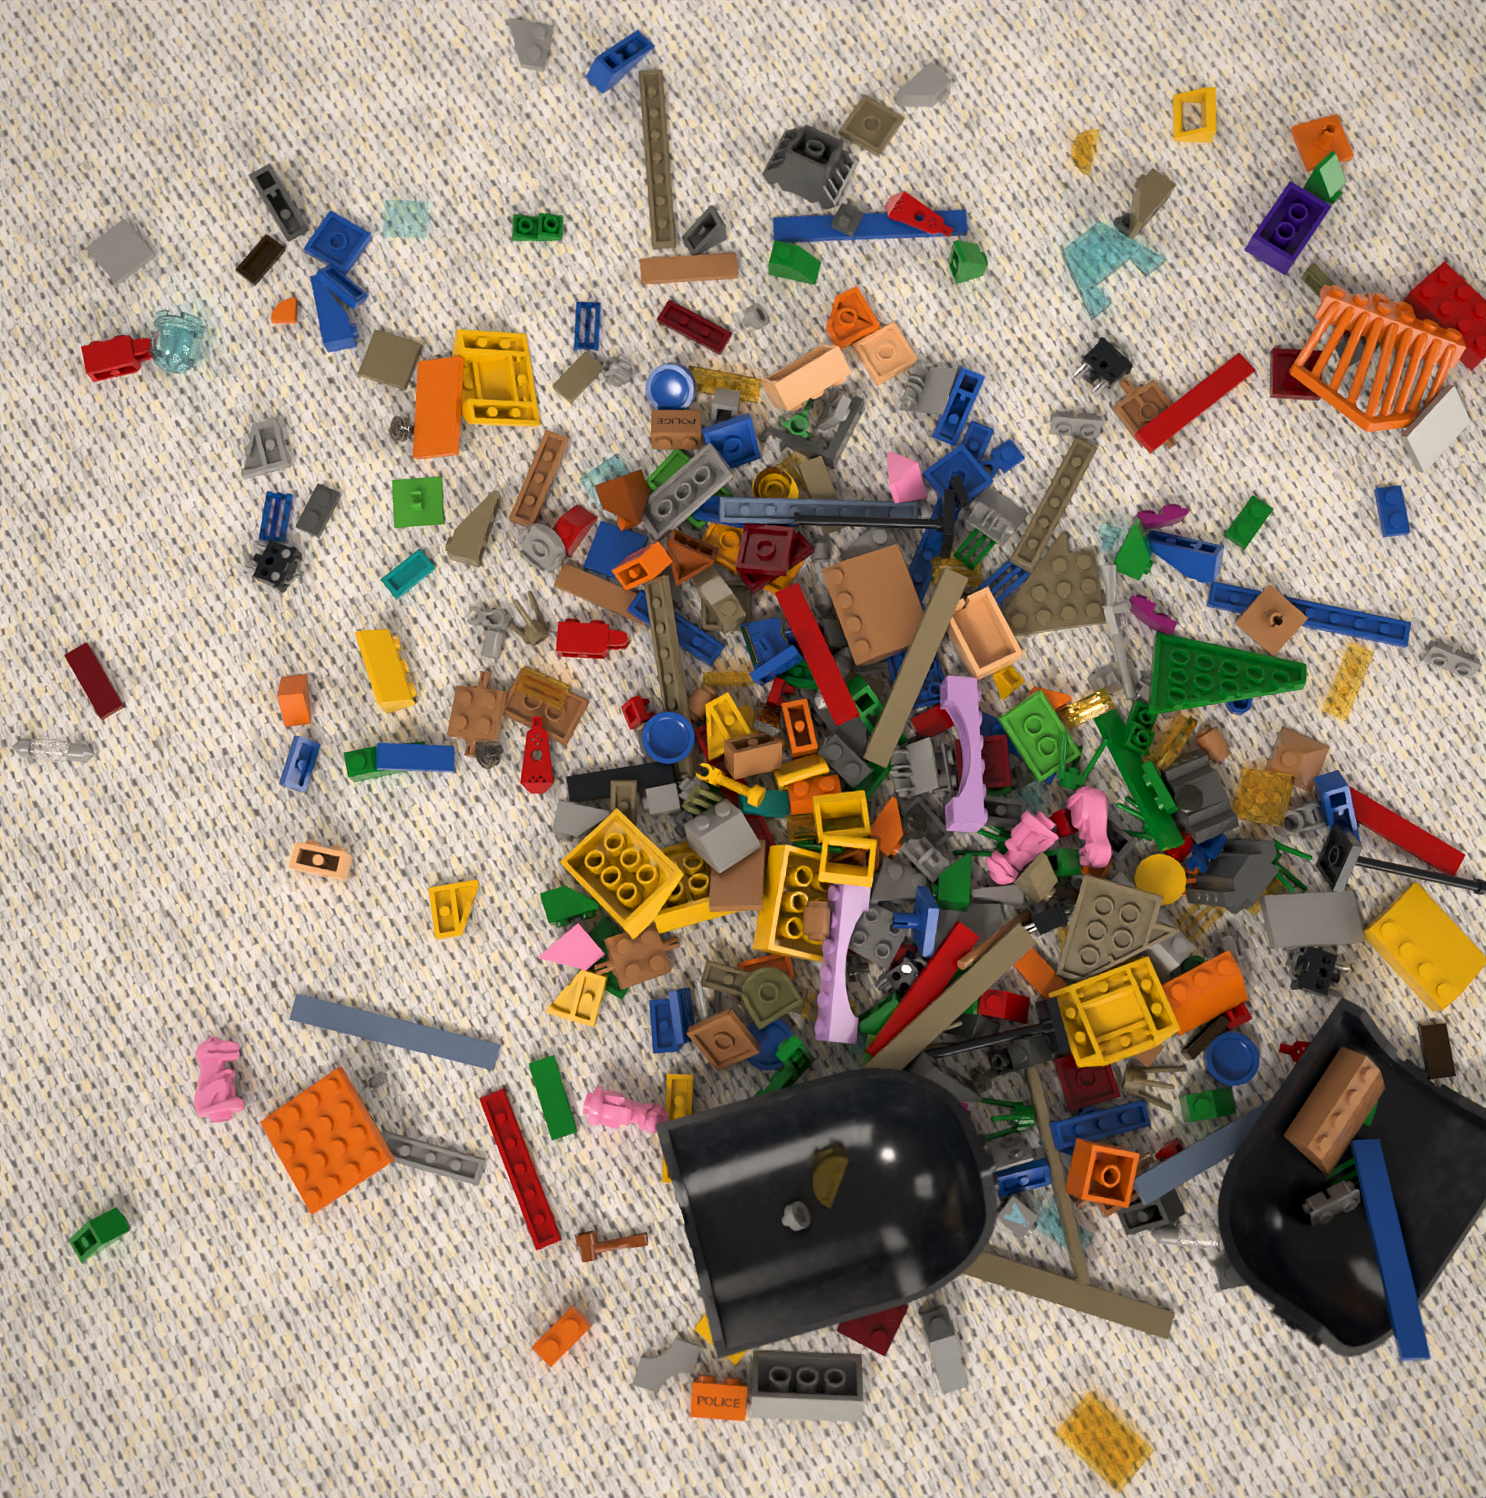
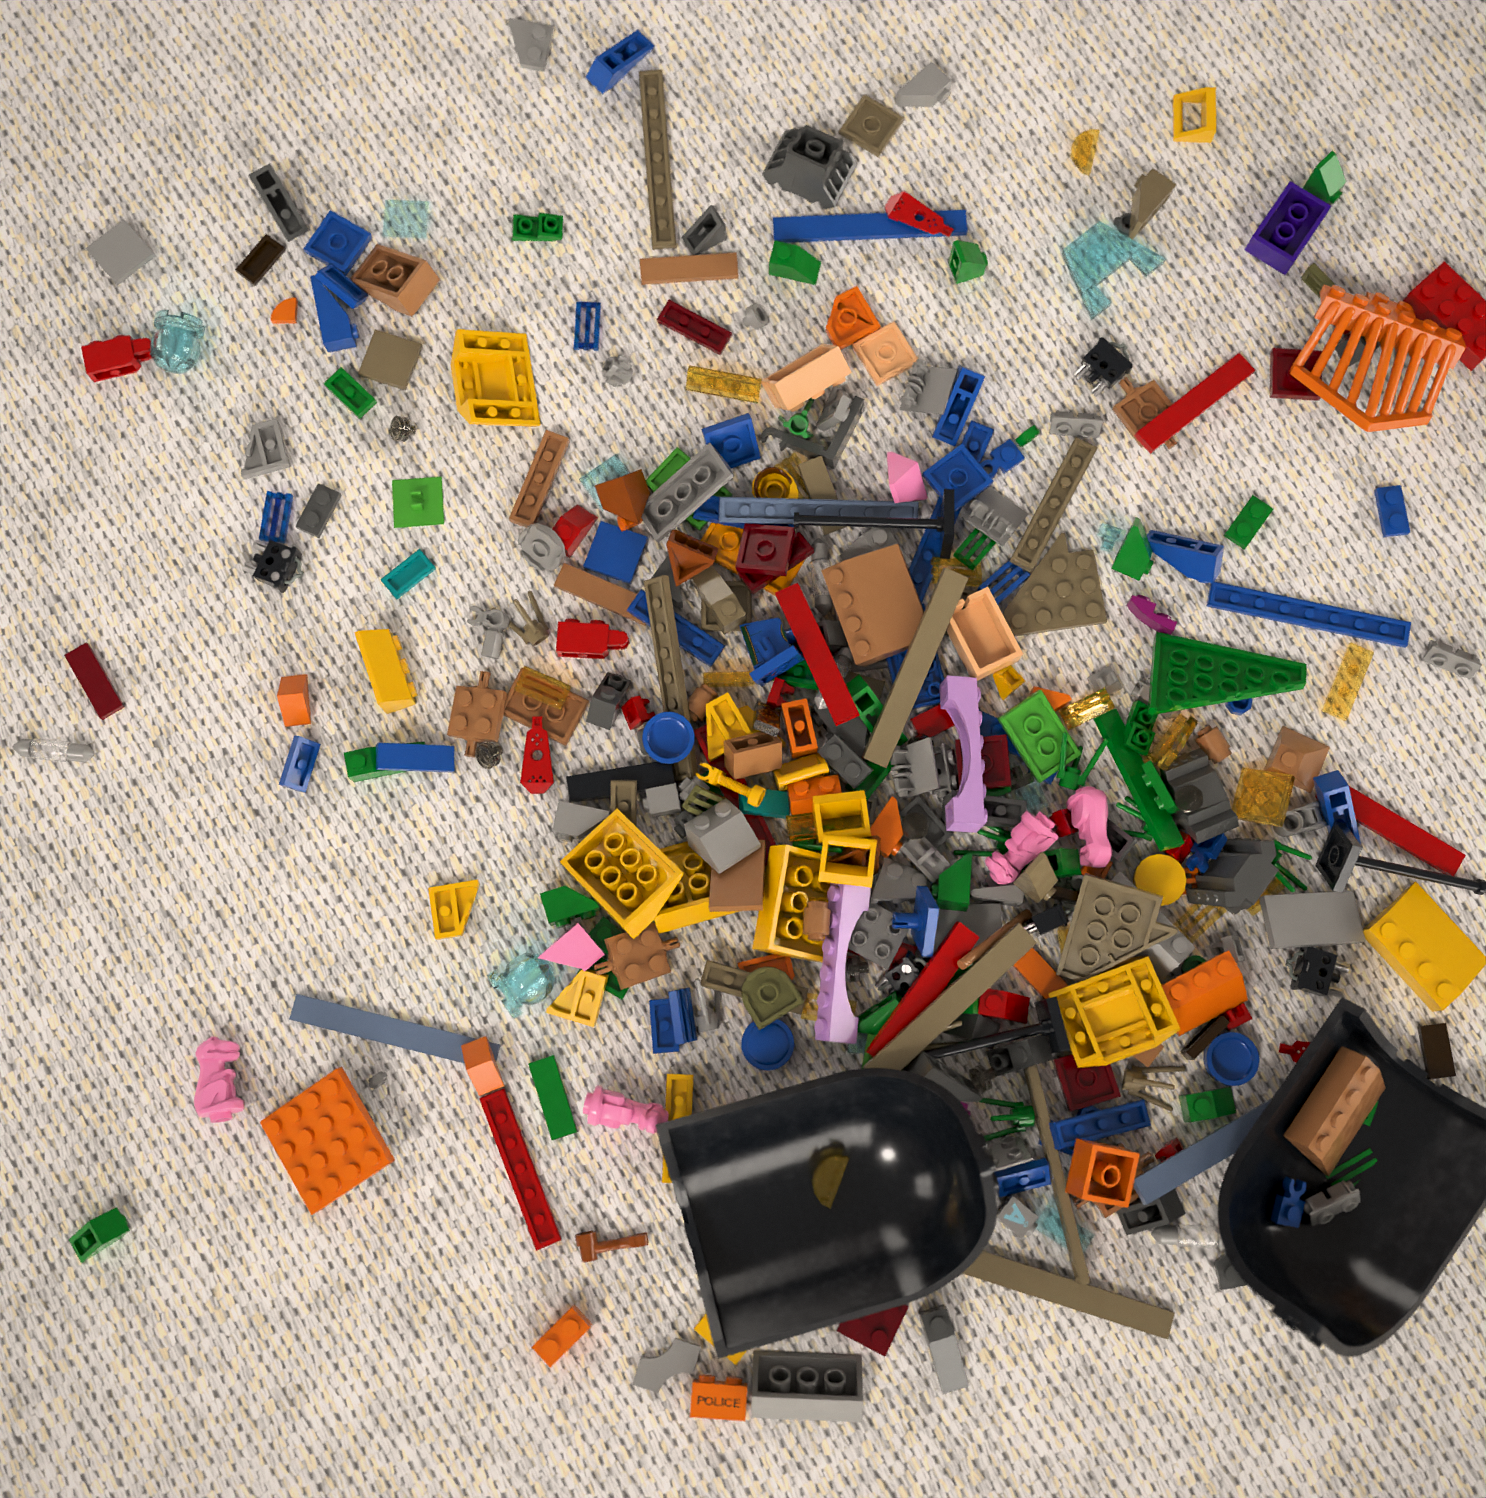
light nougat brick [289,840,353,882] -> none
light grey tile [382,1130,486,1186] -> none
orange tile [413,356,464,459] -> none
dark tan slope [445,490,501,568] -> none
dark tan tile [552,351,603,404] -> none
orange brick [611,541,673,591] -> none
blue piece [646,362,697,410] -> none
medium nougat brick [651,410,702,450] -> none
medium nougat tile [686,1008,761,1071] -> none
light grey brick [711,387,741,425] -> none
green plate [753,1035,815,1097] -> none
light grey tile [782,1201,810,1231] -> none
dark grey tile [831,203,864,237] -> none
black tile [948,475,969,509] -> none
clear yellow tile [1055,1392,1154,1494] -> none
light grey piece [1099,565,1137,701] -> none
magenta slope [1133,504,1189,529] -> none
medium nougat tile [1234,585,1308,656] -> none
orange tile [1290,114,1354,172] -> none
blue tile [1350,1139,1431,1362] -> none
tile [1400,384,1471,473] -> none
none -> green plate [323,367,377,420]
none -> medium nougat slope [350,244,440,317]
none -> orange slope [461,1036,505,1096]
none -> clear light blue tile [487,953,555,1019]
none -> dark grey slope [586,672,631,730]
none -> green tile [1015,425,1040,447]
none -> blue plate [1271,1177,1306,1228]

